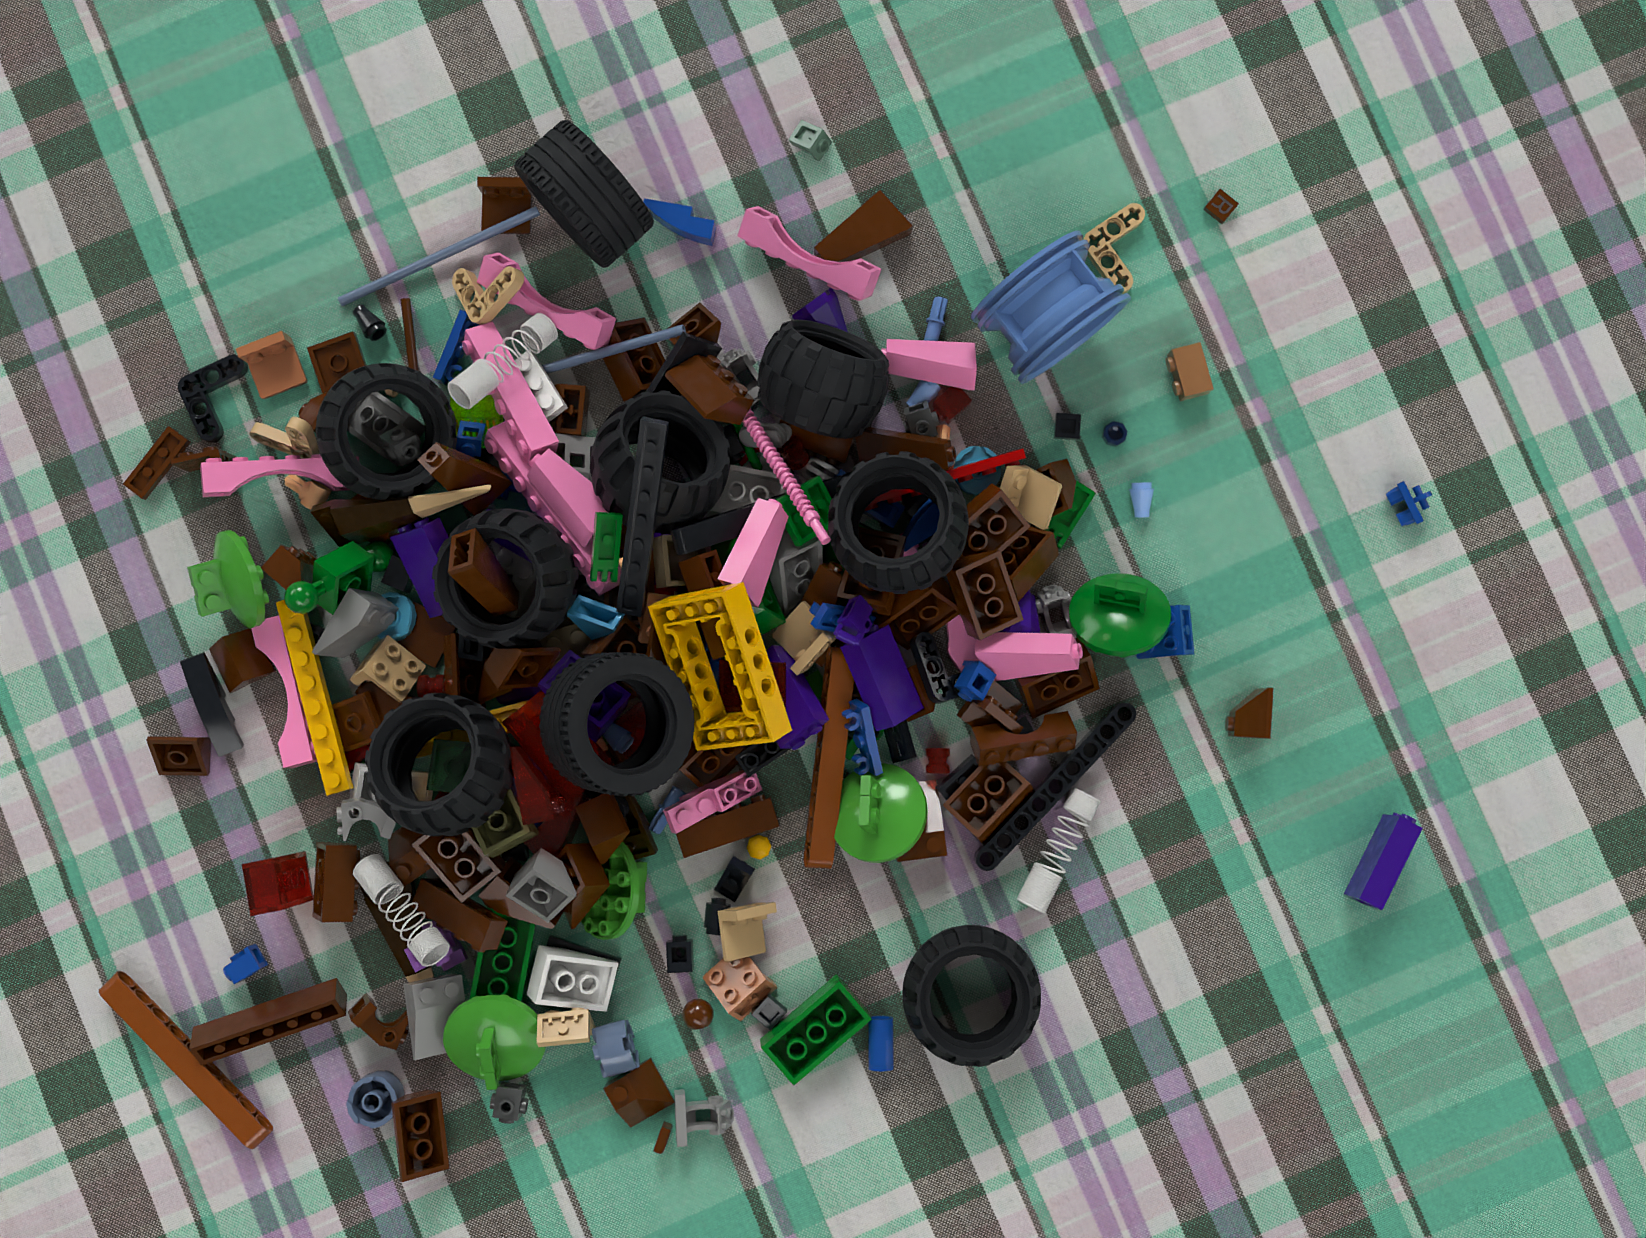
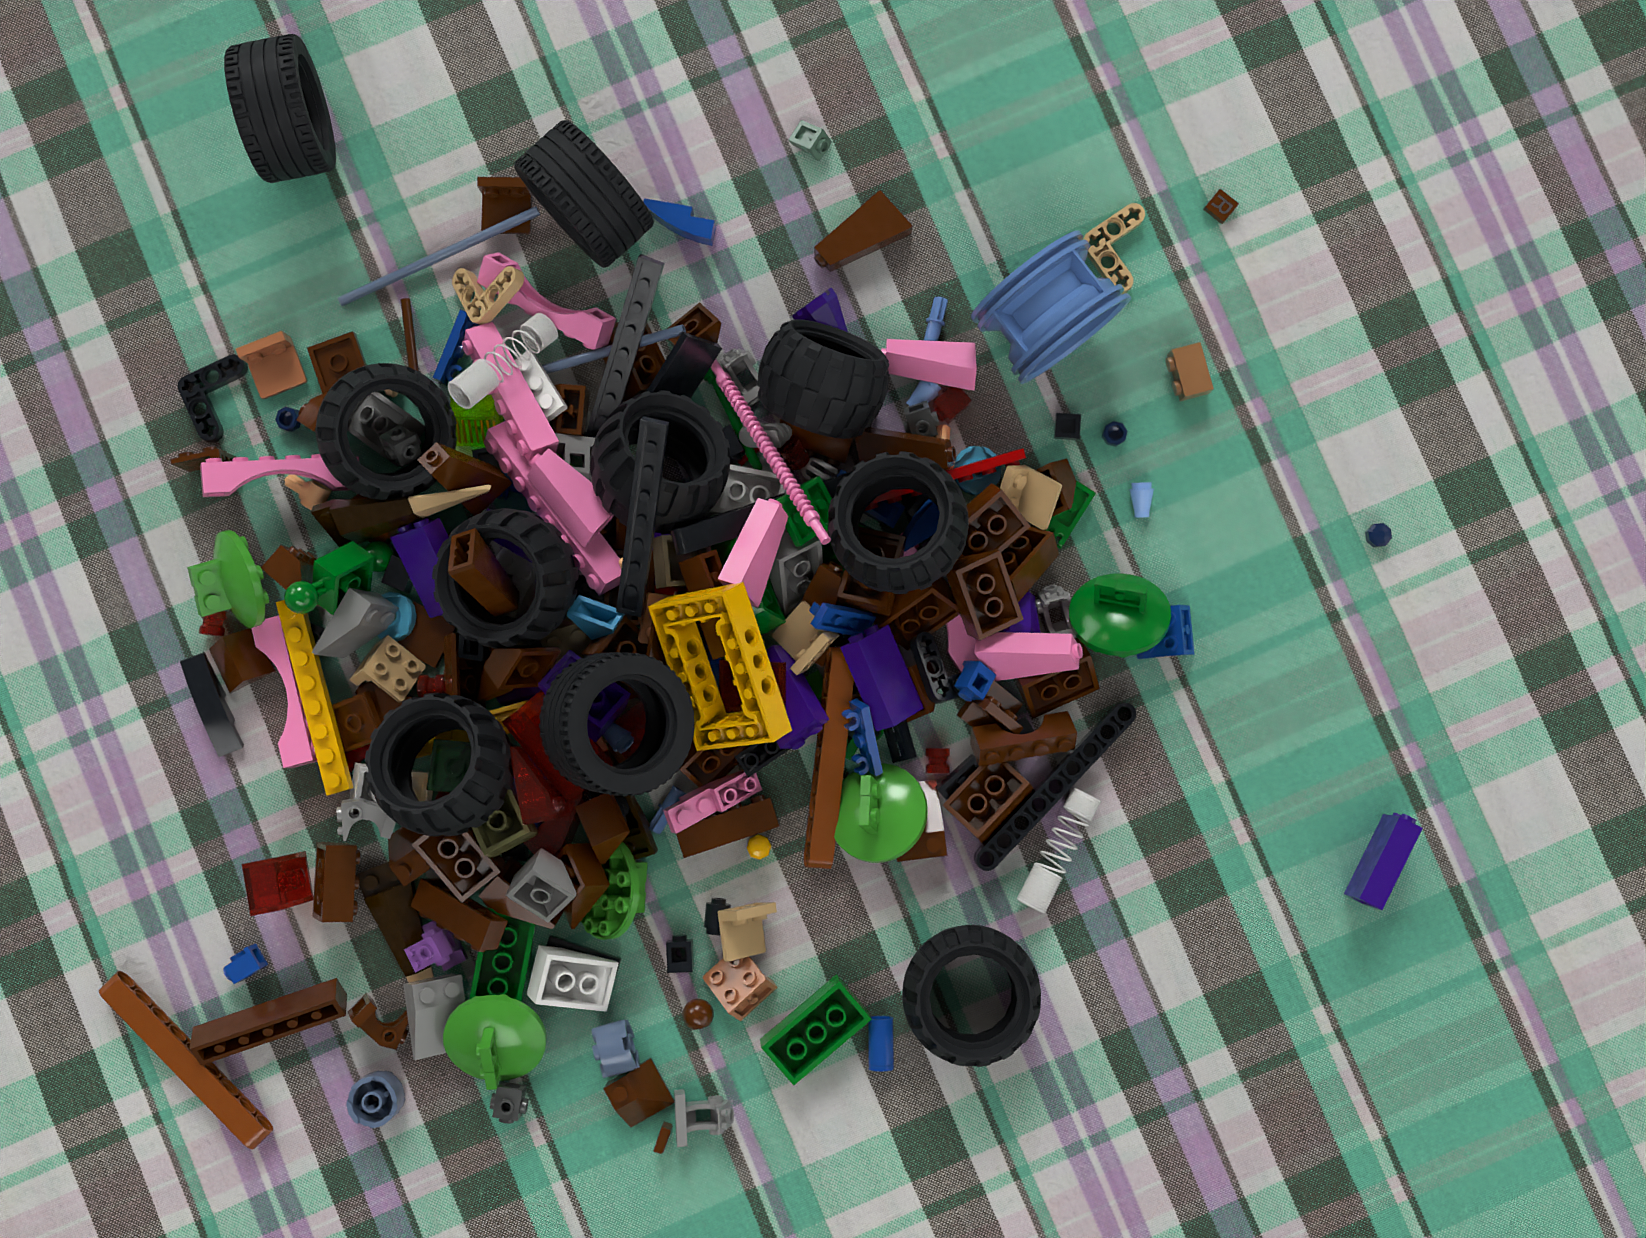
reddish brown plate [123,426,191,500] -> none
reddish brown slope [146,736,211,776] -> none
tan beam [249,417,320,459] -> none
black cone [353,305,387,341] -> none
white piece [353,854,450,967] -> none
reddish brown slope [392,1090,449,1182] -> none
blue brick [456,420,486,457] -> none
tan bracket [537,1008,596,1047] -> none
green hinge [590,512,623,582] -> none
reddish brown slope [665,354,755,425] -> none
black slope [714,856,755,903] -> none
bright pink arch [738,206,882,301] -> none
black plate [751,993,787,1030] -> none
dark purple piece [834,595,873,647] -> none
reddish brown slope [1225,687,1274,739] -> none
blue hips [1386,481,1432,526] -> none
none -> clear red wheel [199,611,227,636]
none -> black tyre [224,34,336,183]
none -> dark blue tile [275,407,301,432]
none -> black plate [585,254,665,438]
none -> dark blue tile [1365,523,1392,547]

